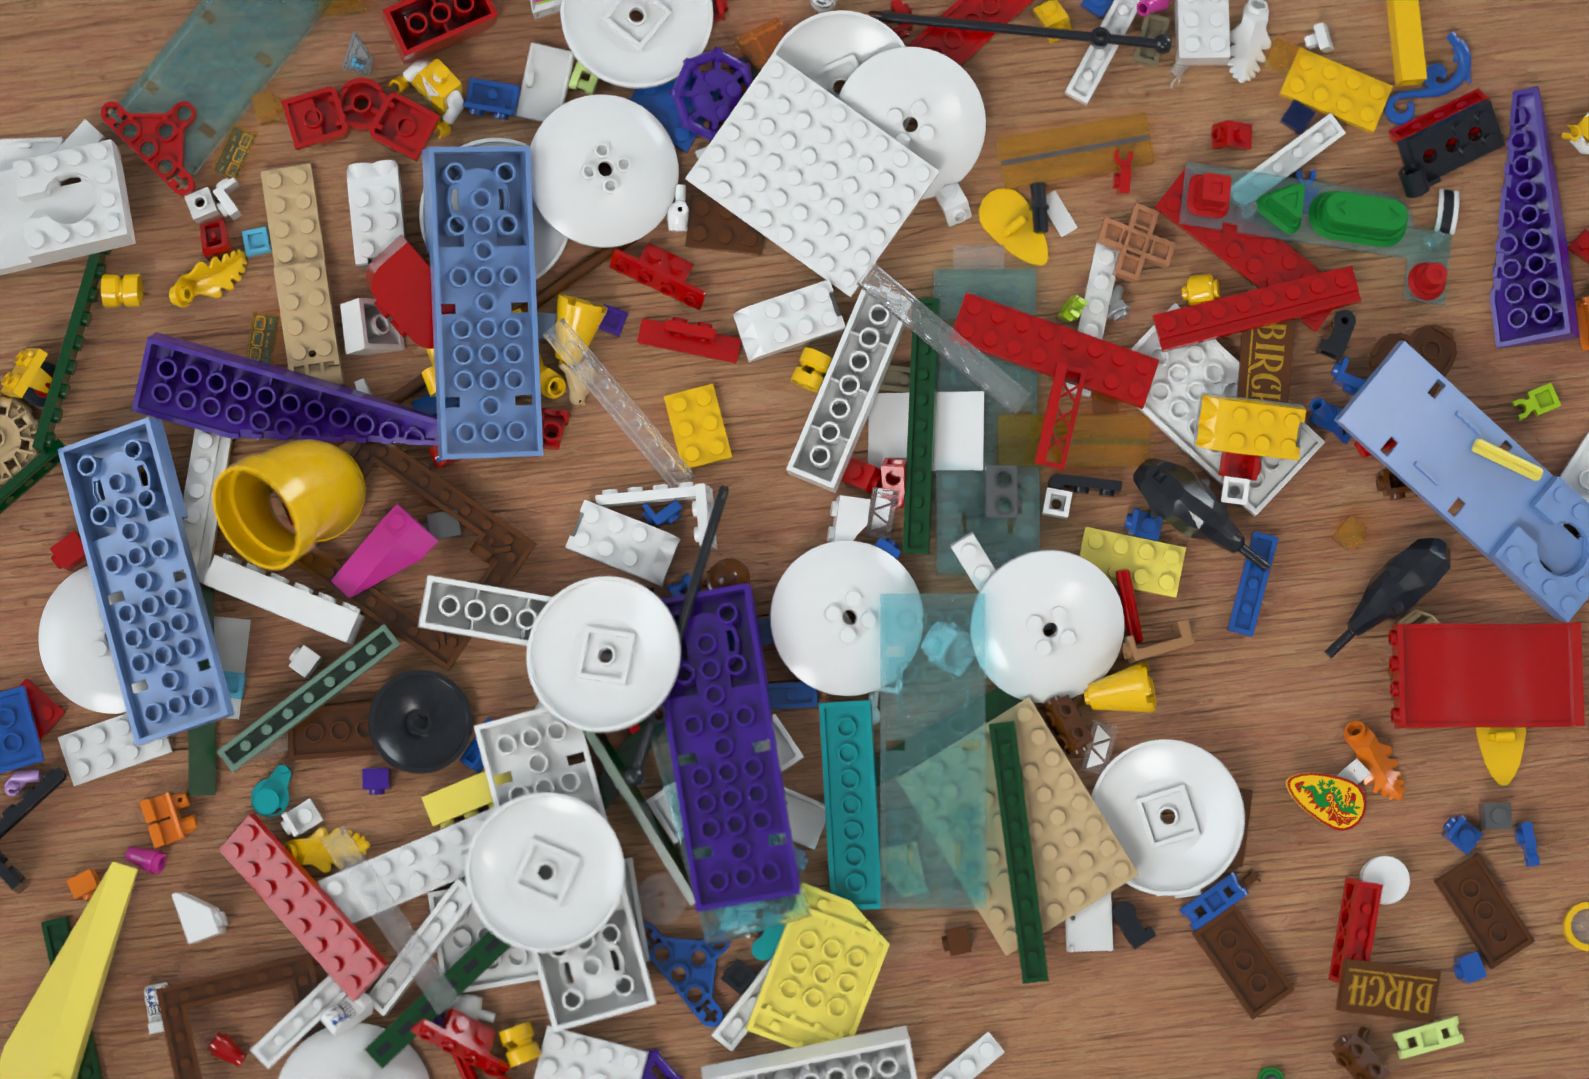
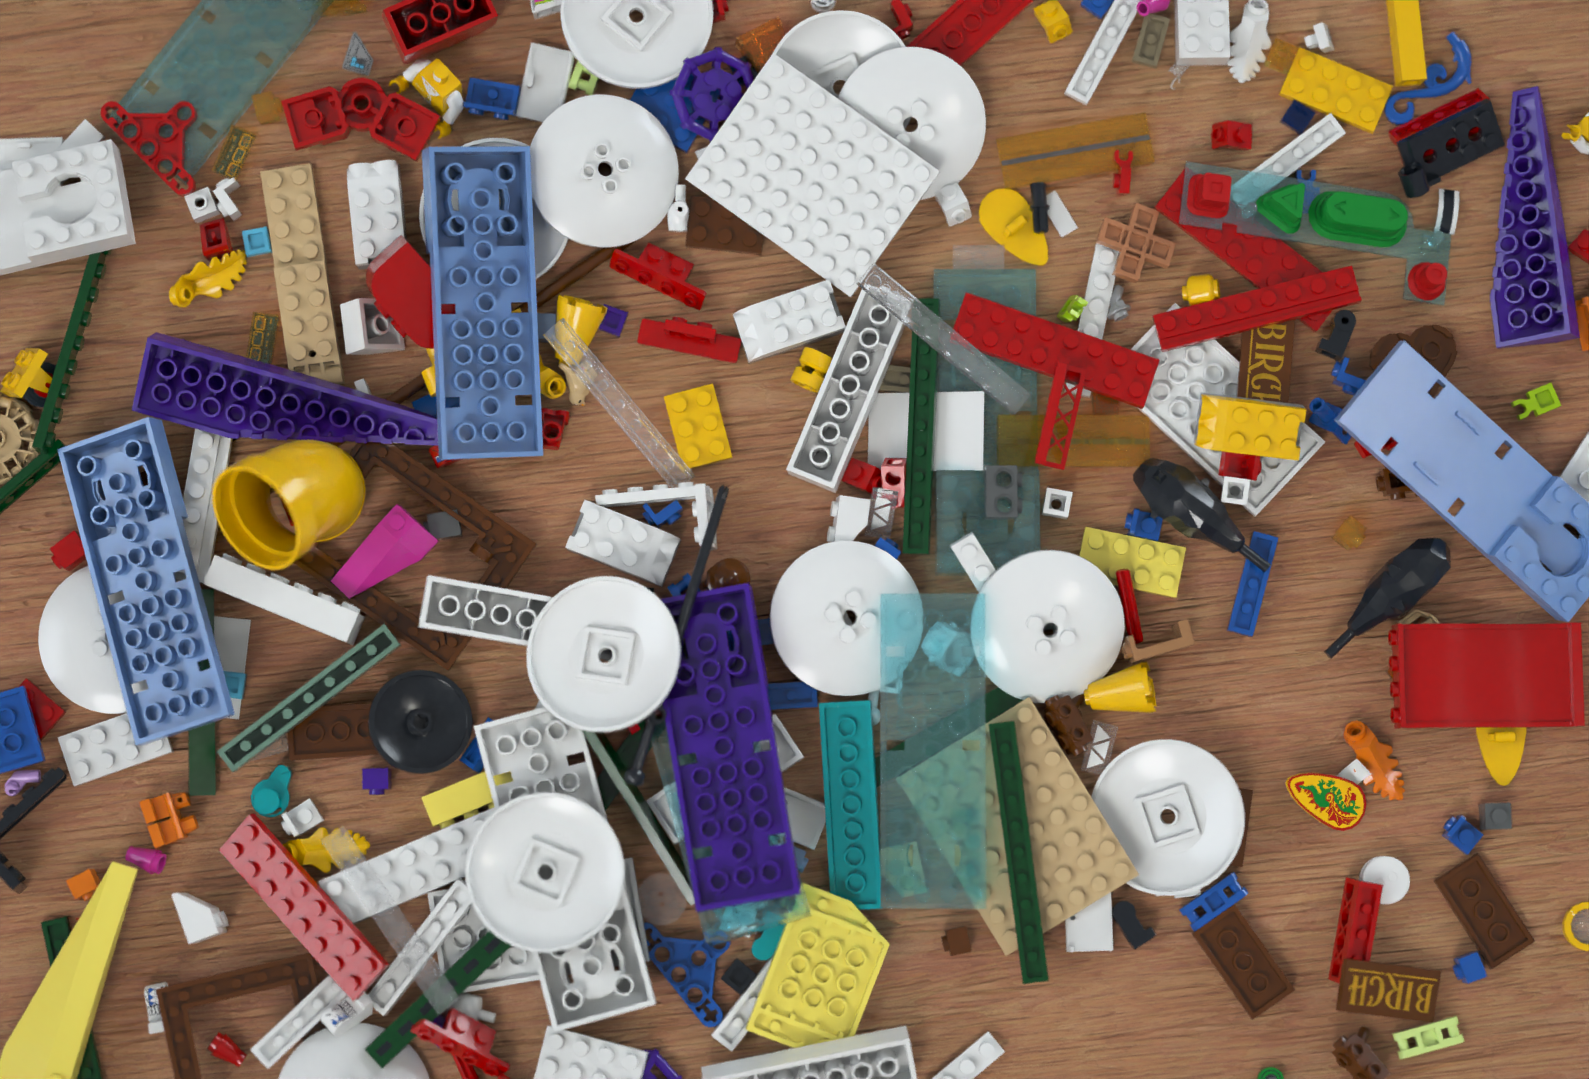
yellow wheel [101,274,143,308] -> none
white plate [289,645,324,679] -> none
yellow wheel [498,1021,542,1067] -> none
black bar [868,10,1172,54] -> none
black plate [1048,474,1122,498] -> none
reddish brown piece [1243,868,1261,886] -> none
light yellow axle [1472,439,1543,481] -> none
blue plate [1514,821,1540,867] -> none

